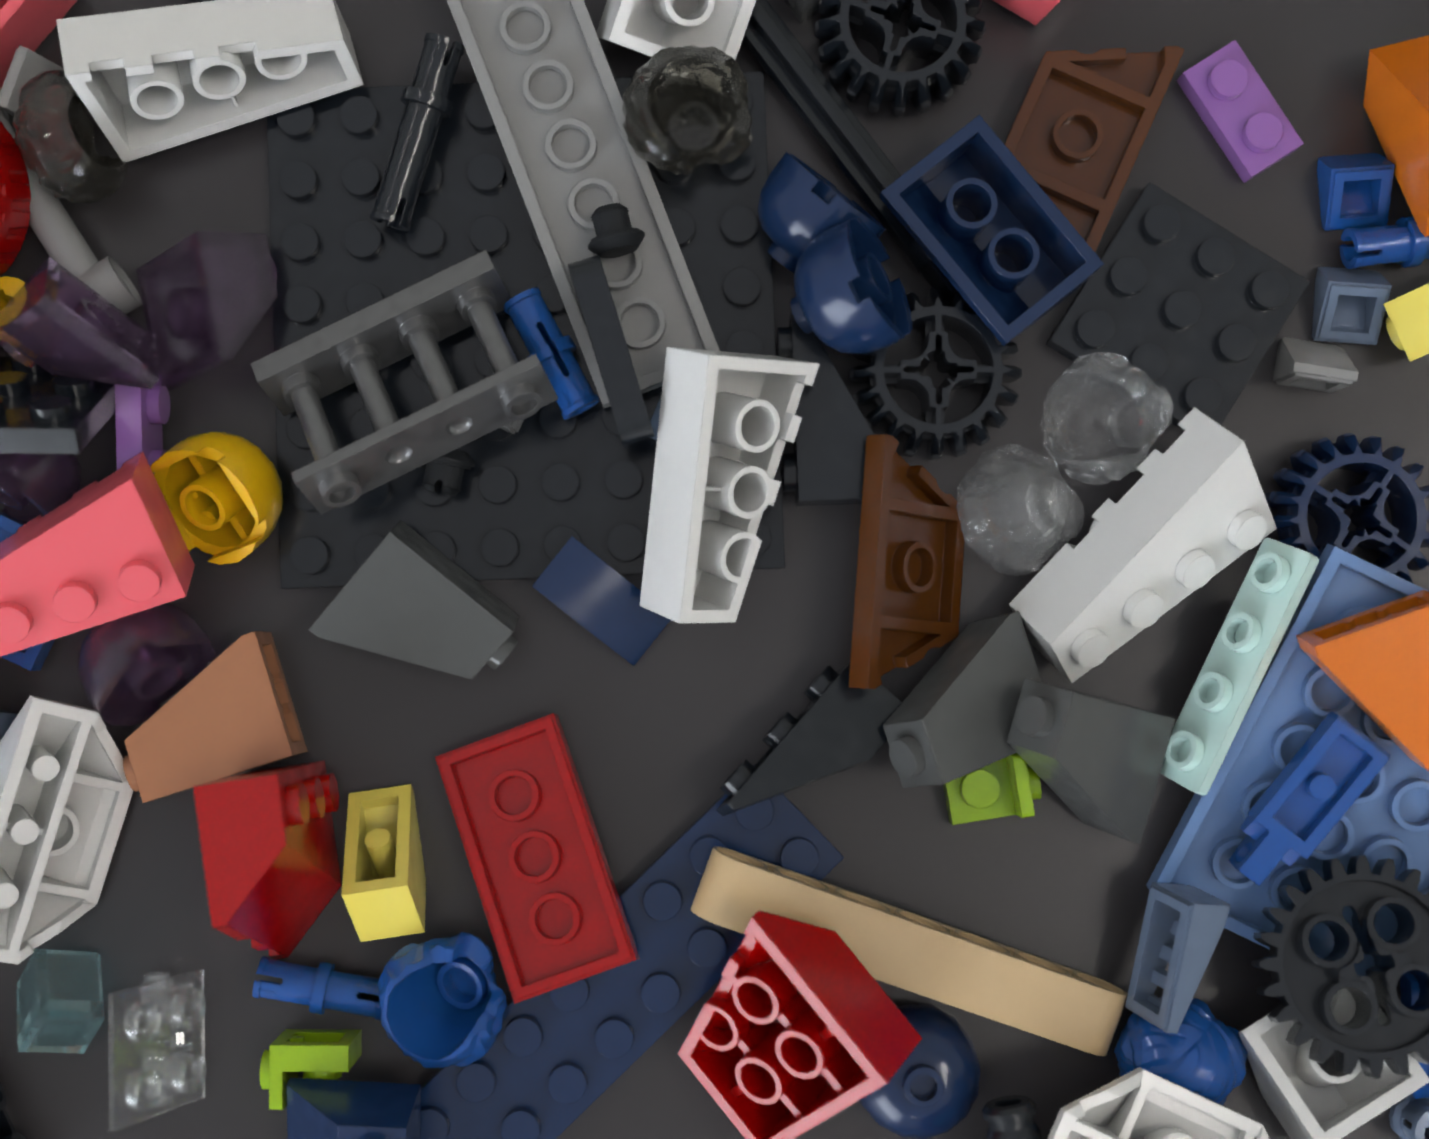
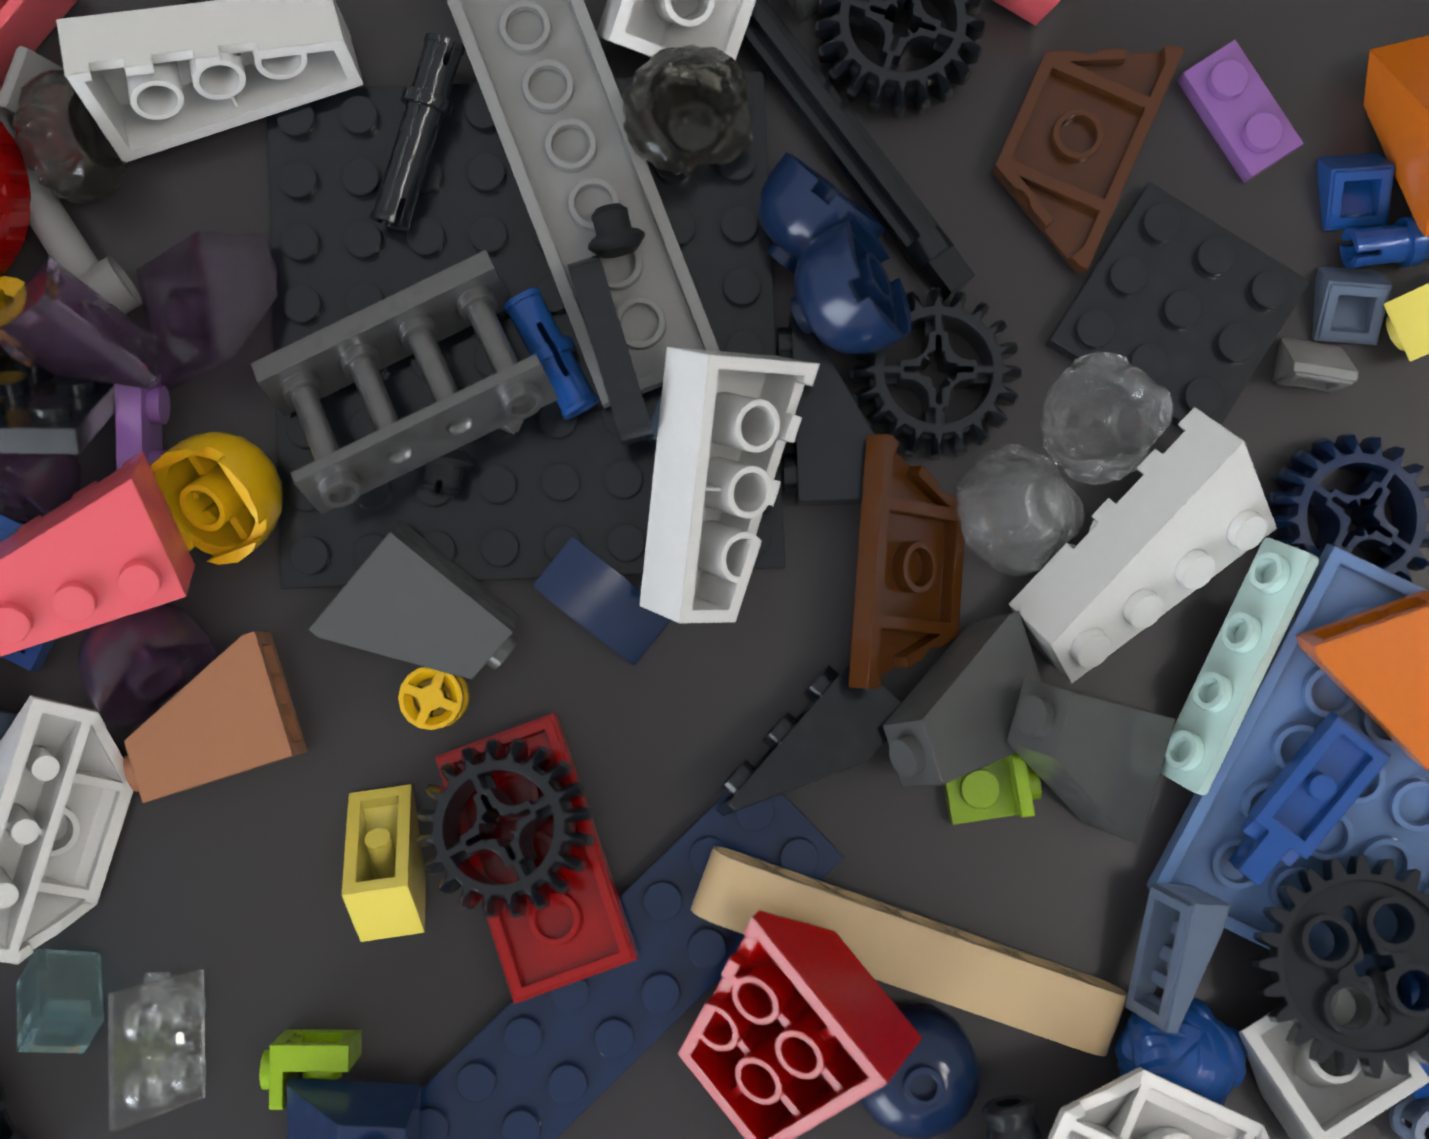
red wedge [193,760,342,960] -> none
blue pin [252,956,381,1021] -> none
blue hair [378,932,507,1068] -> none
dark blue slope [879,114,1104,346] -> none
none -> yellow wheel [398,667,470,730]
none -> black gear [416,739,594,918]

